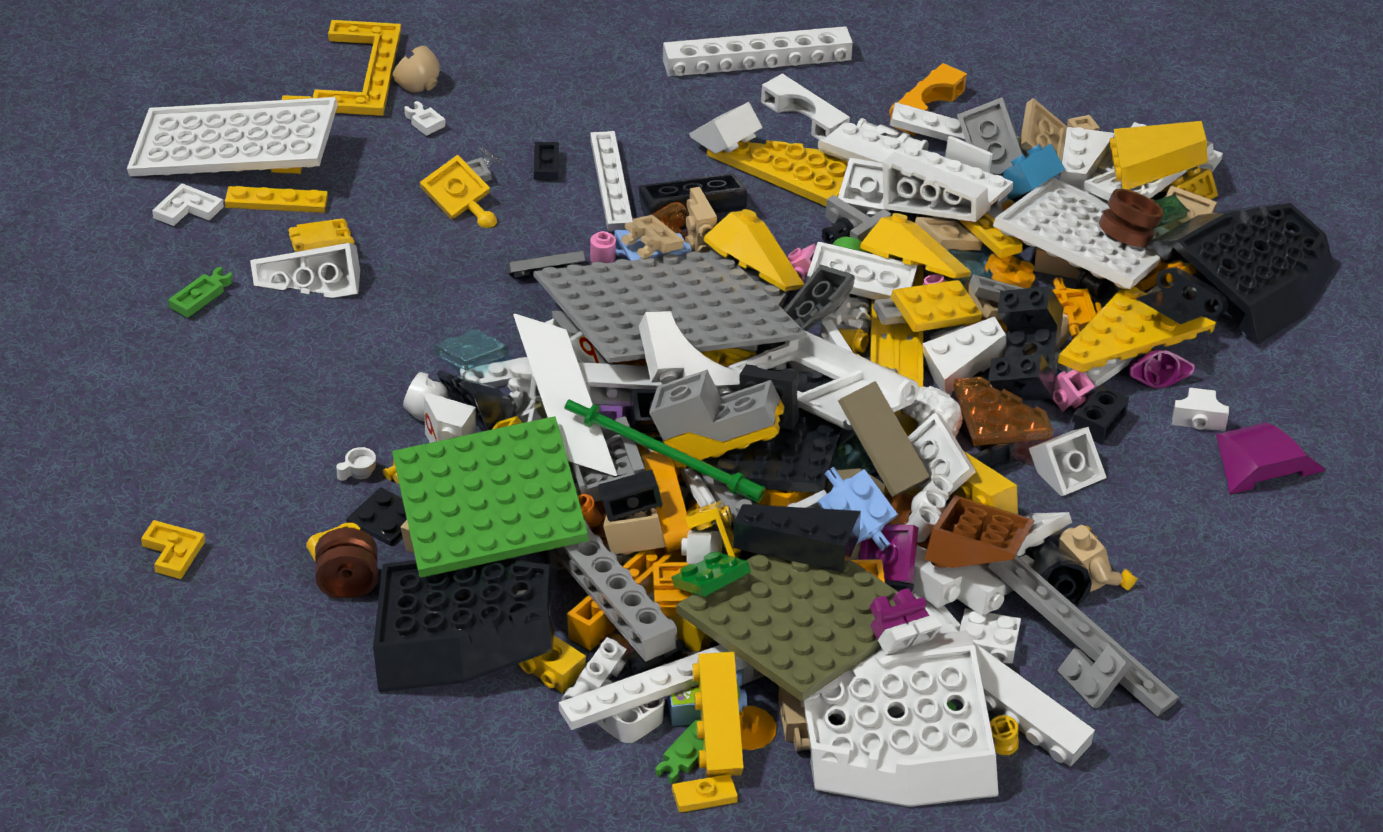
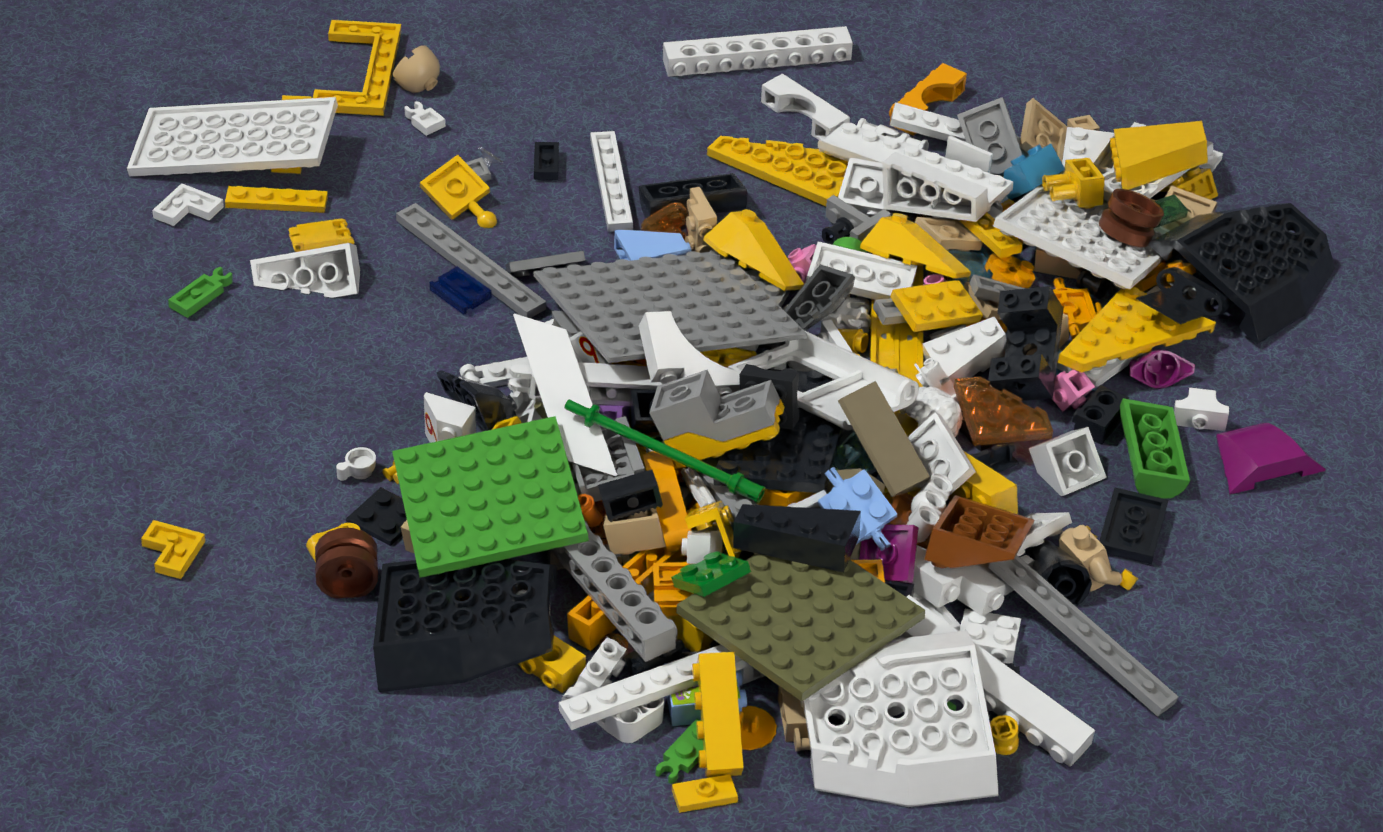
white helmet [403,372,450,422] -> none
clear light blue plate [434,330,508,371] -> none
bright pink brick [590,231,616,263] -> none
tan plate [621,215,684,259] -> none
white slope [689,102,763,153] -> none
hips [870,588,942,655] -> none
light grey plate [1057,644,1133,708] -> none
none -> light grey plate [396,203,546,318]
none -> clear blue plate [429,266,492,314]
none -> white hinge [914,358,961,402]
none -> yellow brick [1042,158,1105,209]
none -> black plate [1099,488,1168,564]
none -> bright green brick [1120,398,1190,498]

